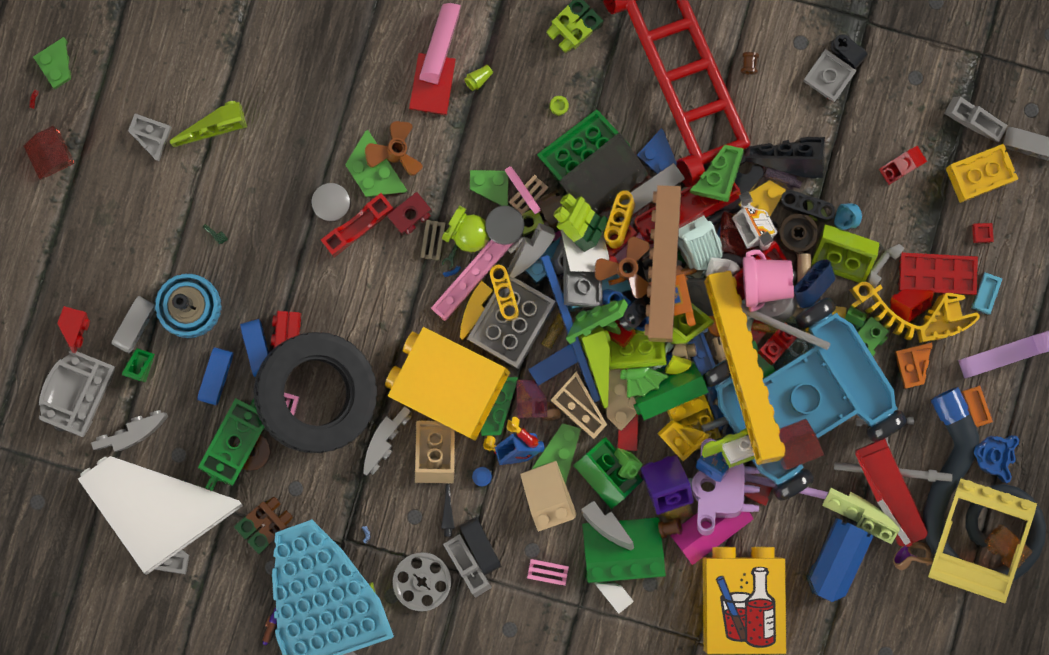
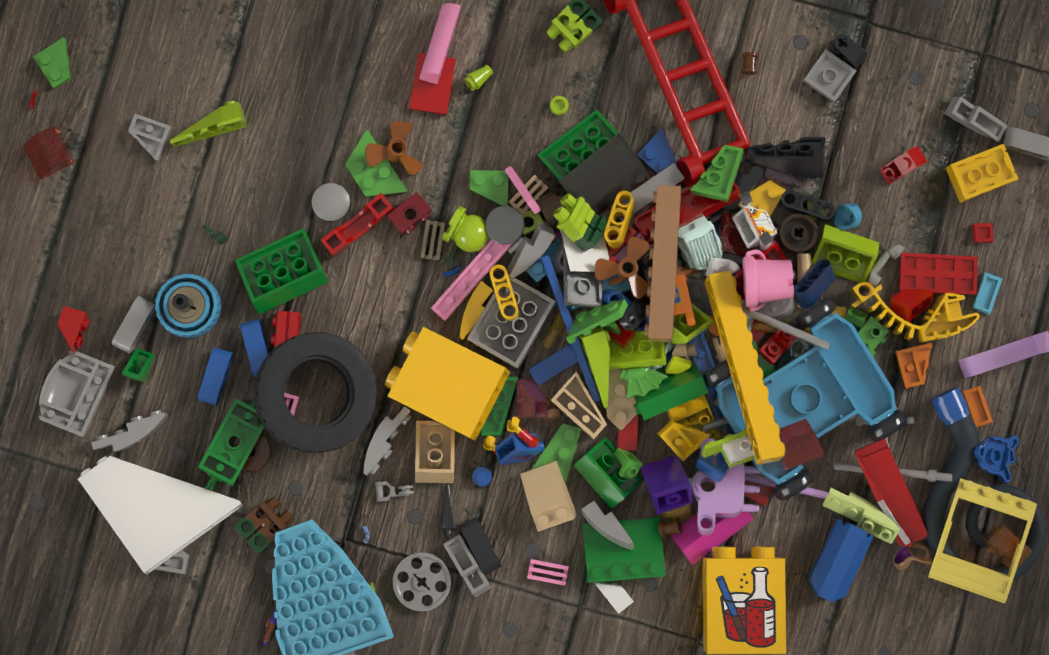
none -> green slope [235,228,329,315]
none -> light grey piece [375,481,414,502]

